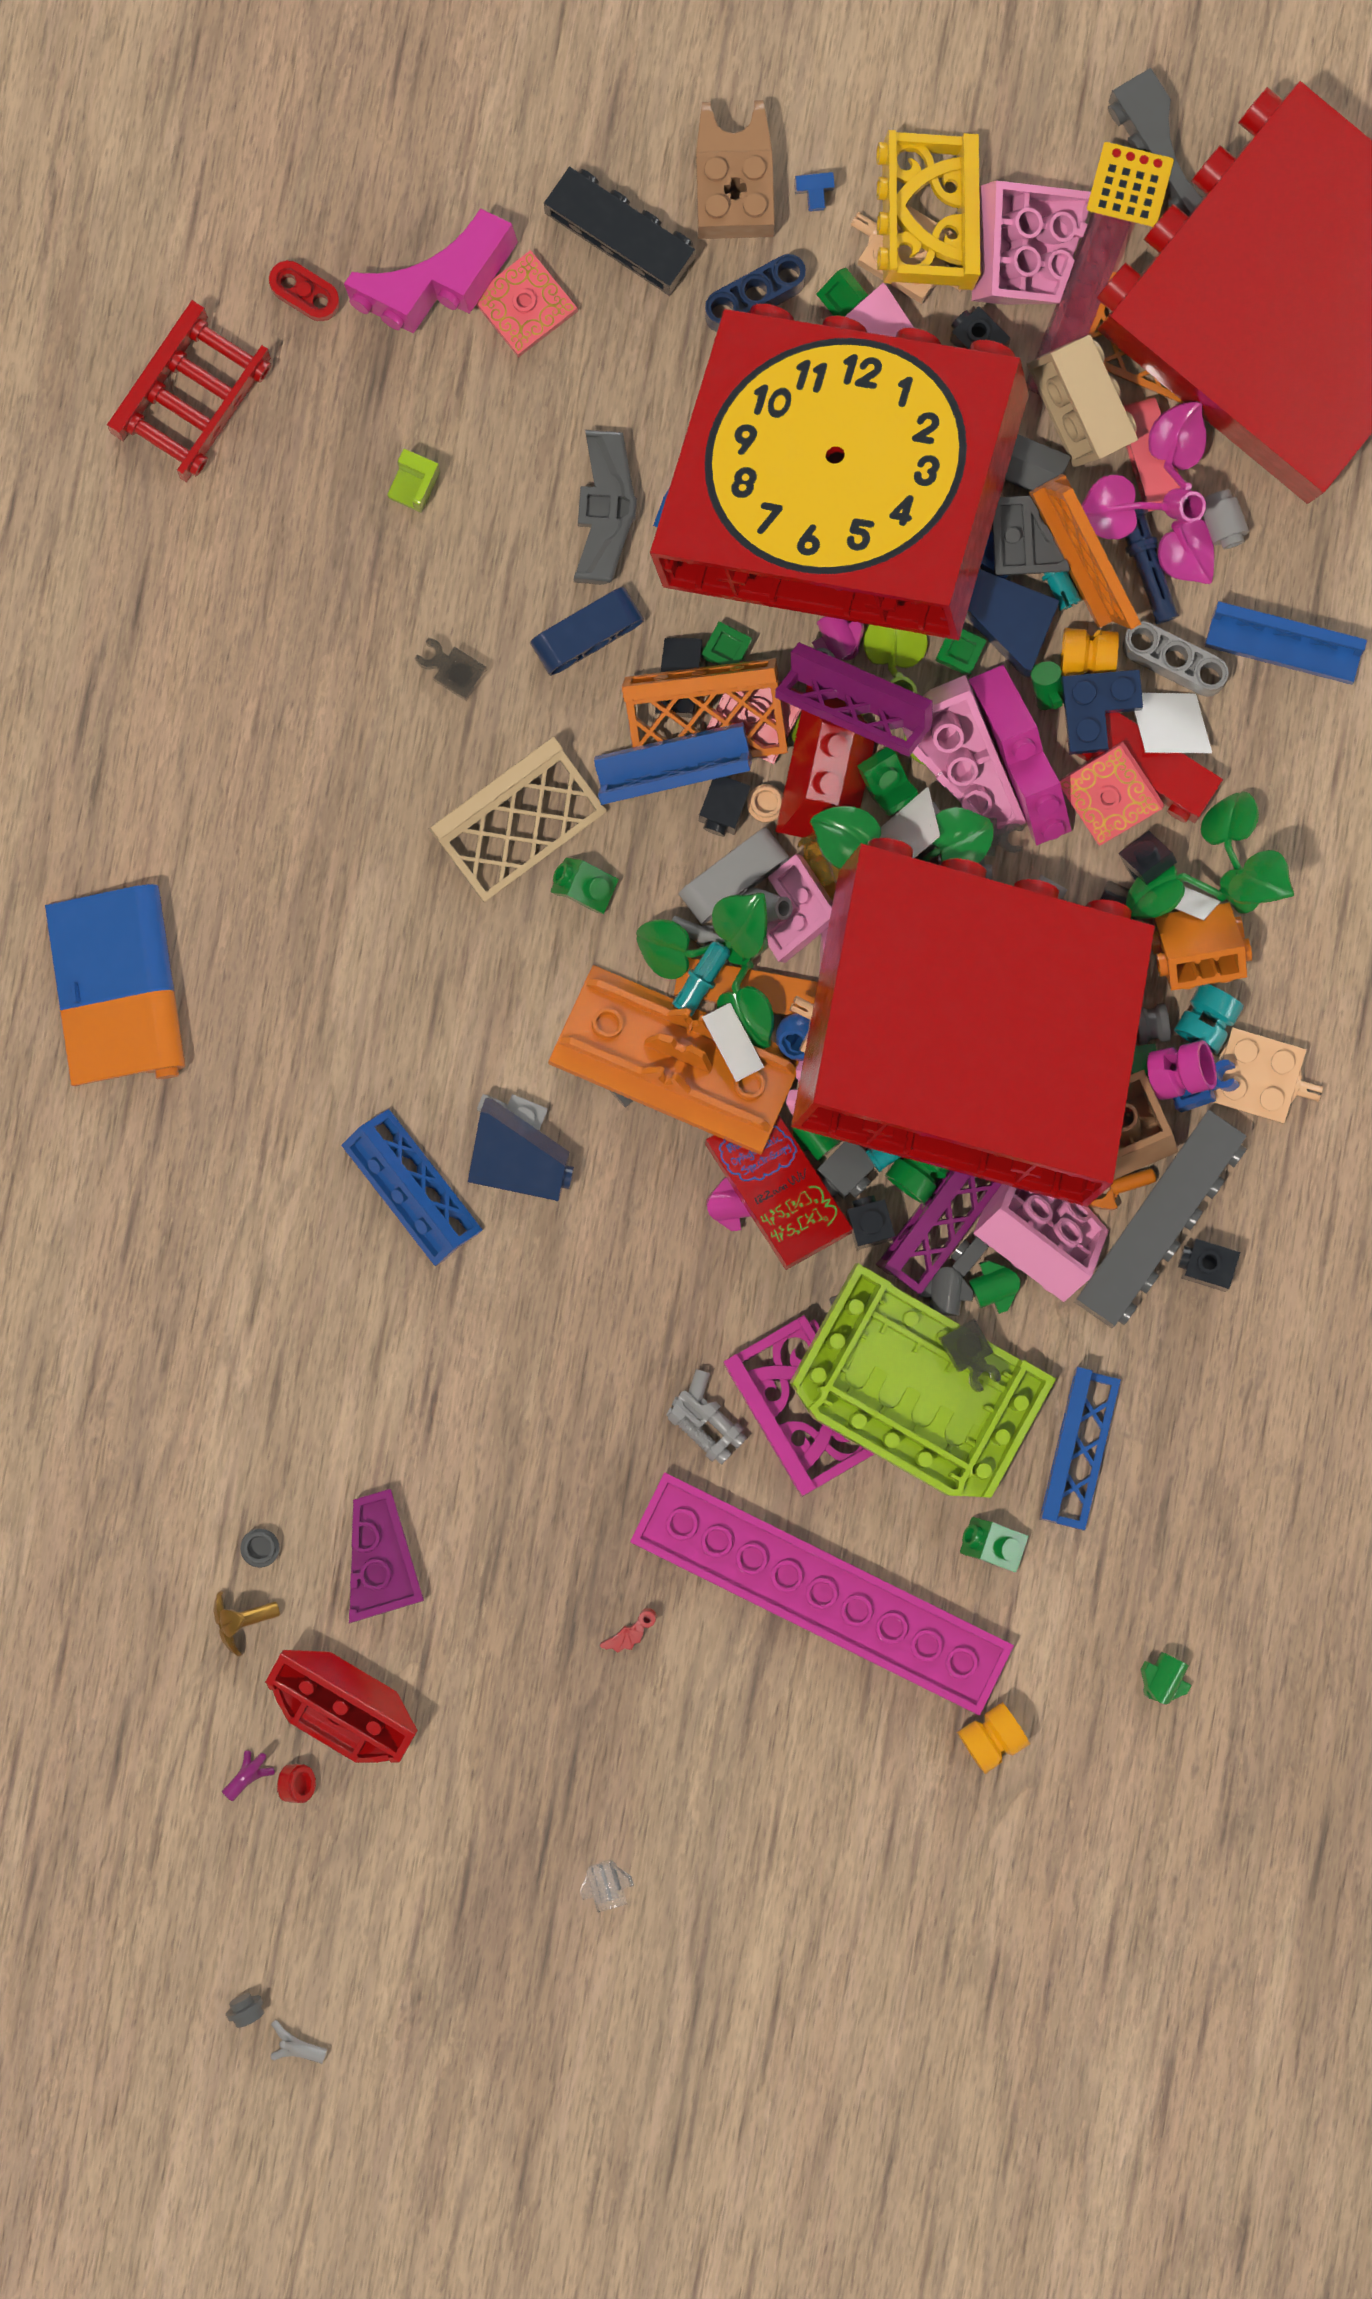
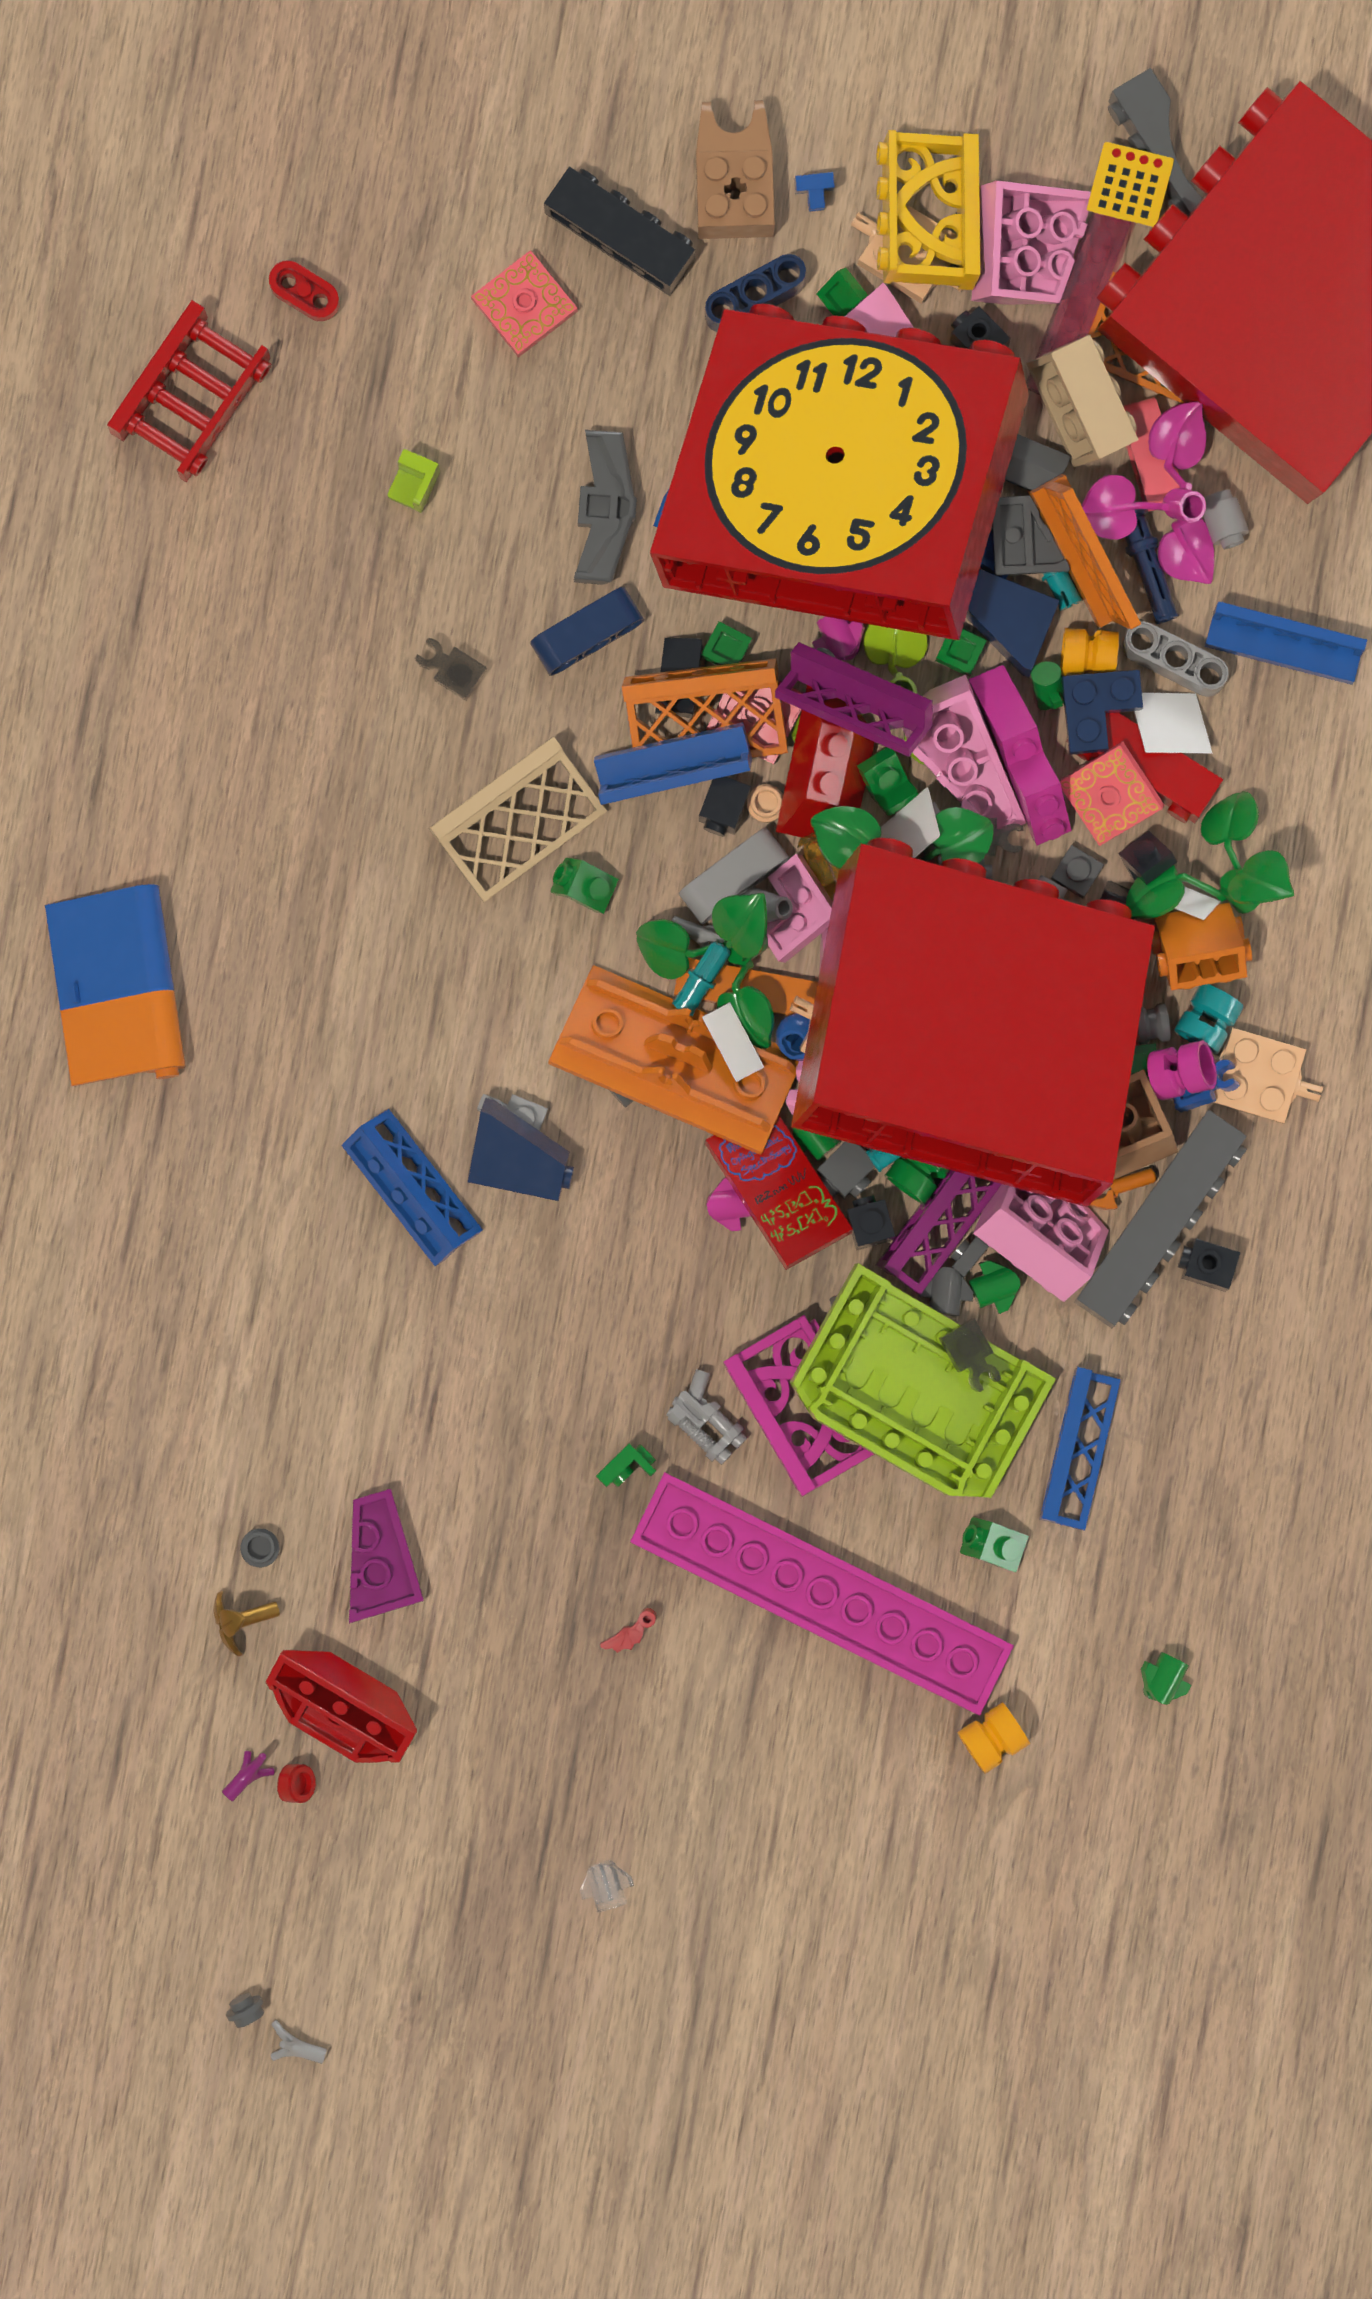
dark pink arch [344,208,518,334] -> none
none -> green bracket [596,1444,656,1488]
none -> dark grey plate [1051,845,1104,899]

